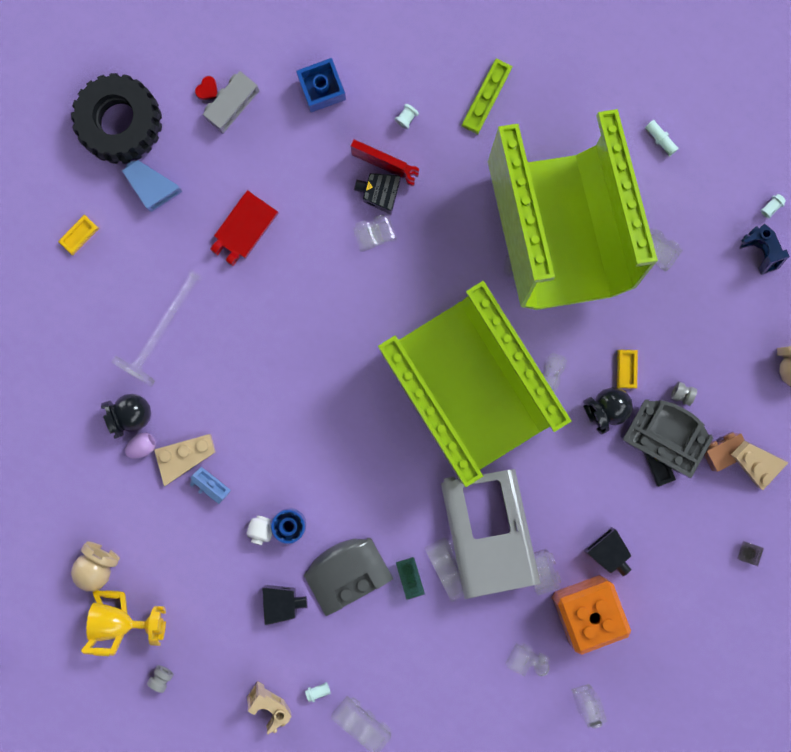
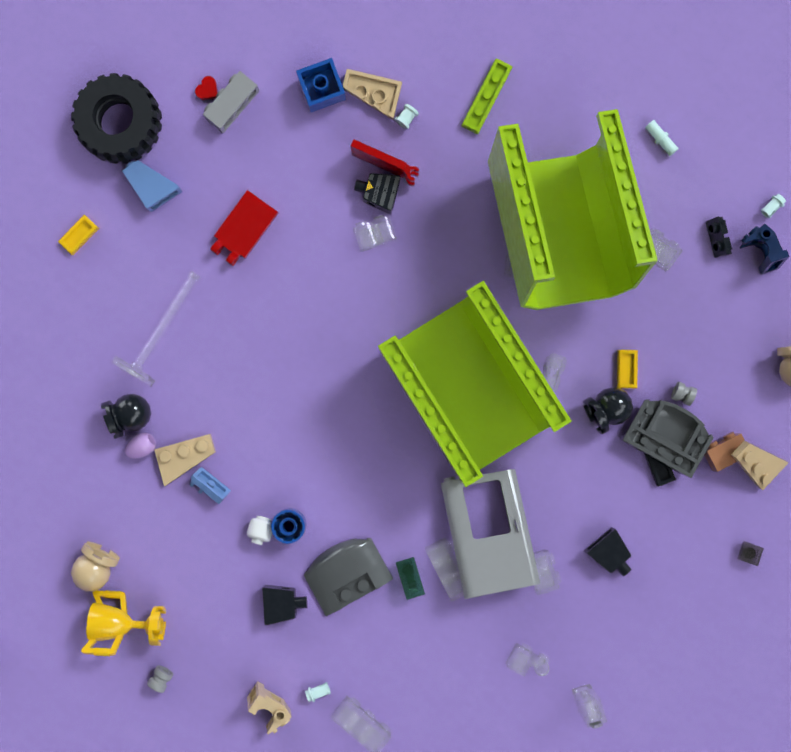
orange plate [552,575,631,655] -> none
none -> tan wing [343,69,402,120]
none -> black hinge [705,216,733,258]

